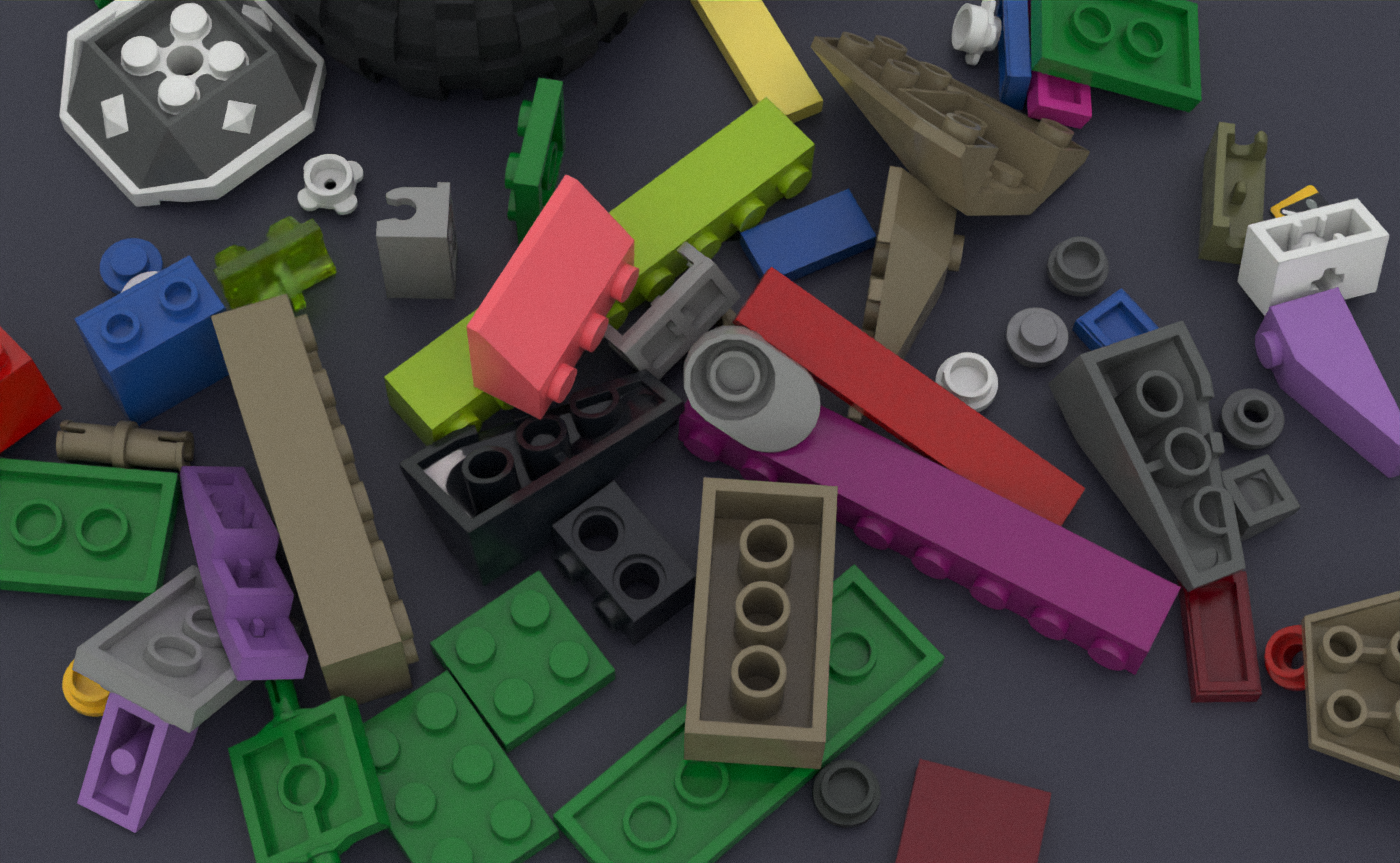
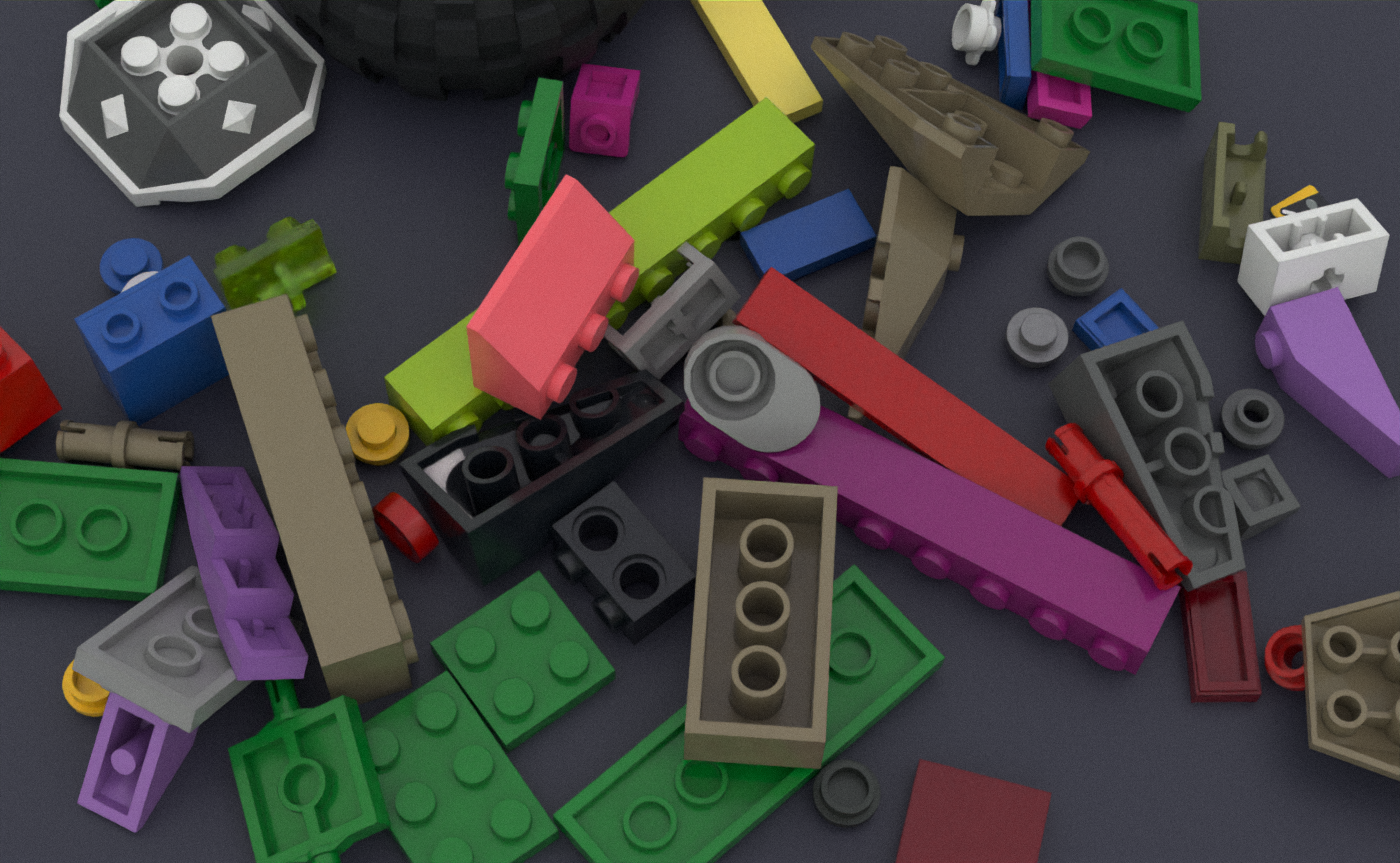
white plate [297,154,364,215] -> none
light grey hinge [376,182,458,299] -> none
white plate [935,352,998,412] -> none
none -> yellow plate [345,403,410,466]
none -> red piece [372,492,439,563]
none -> dark pink bracket [569,63,641,157]
none -> red pin [1045,423,1193,590]

